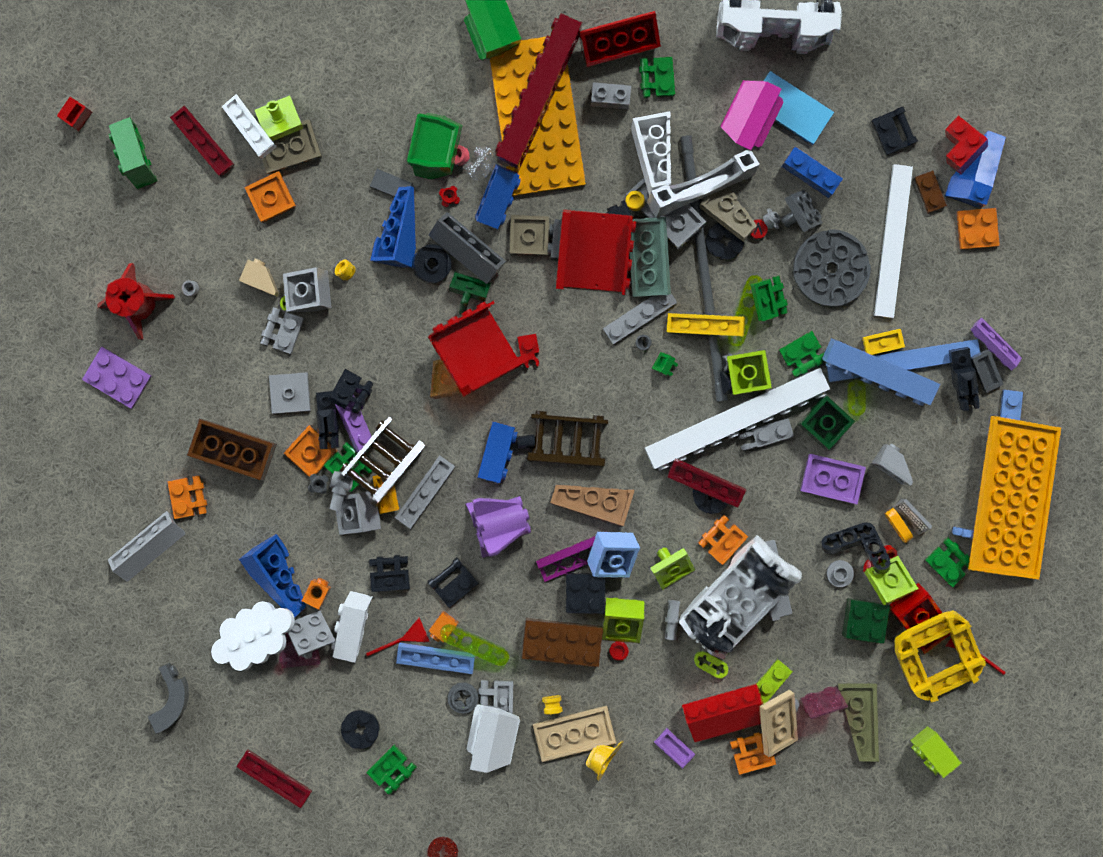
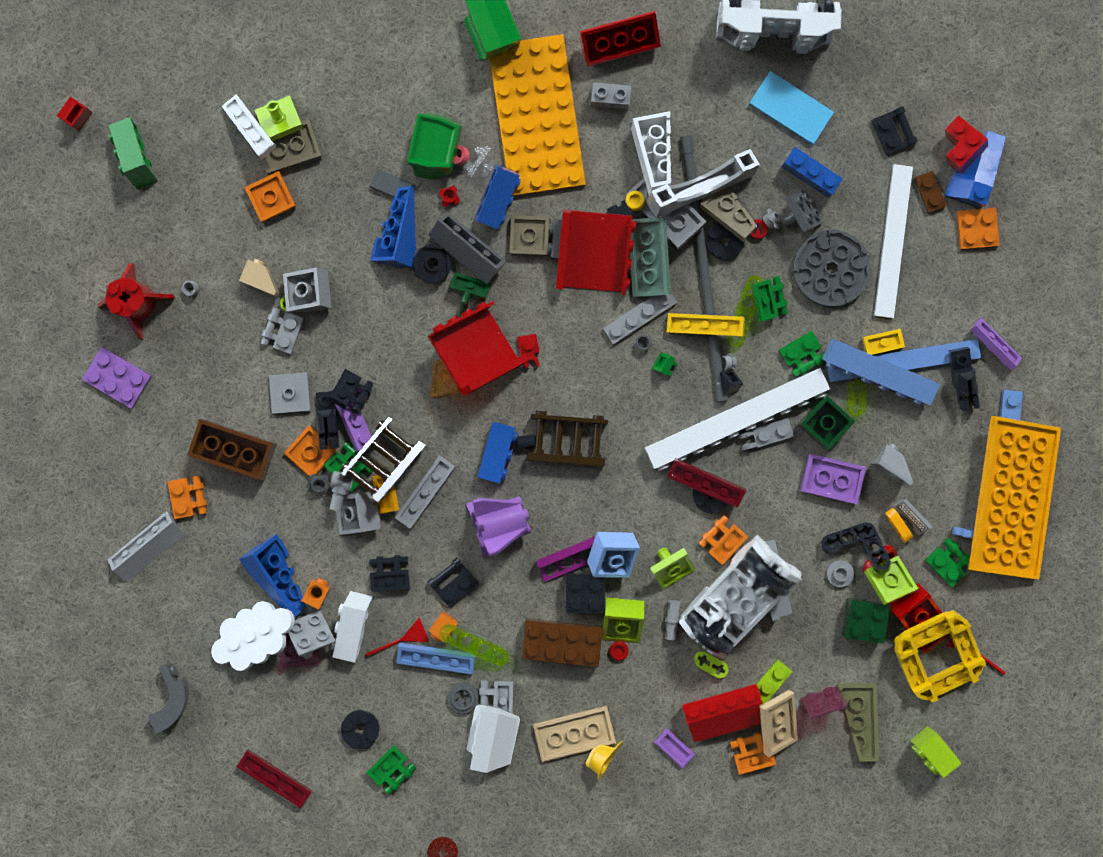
dark red plate [170,105,235,177] -> none
yellow tile [334,259,356,281] -> none
dark red brick [495,13,582,172] -> none
yellow wheel [542,695,563,714] -> none
medium nougat wing [550,485,635,527] -> none
green plate [639,57,675,98] -> none
dark pink helmet [720,80,784,150] -> none
lime slope [727,350,772,395] -> none
dark grey tile [971,349,1004,393] -> none

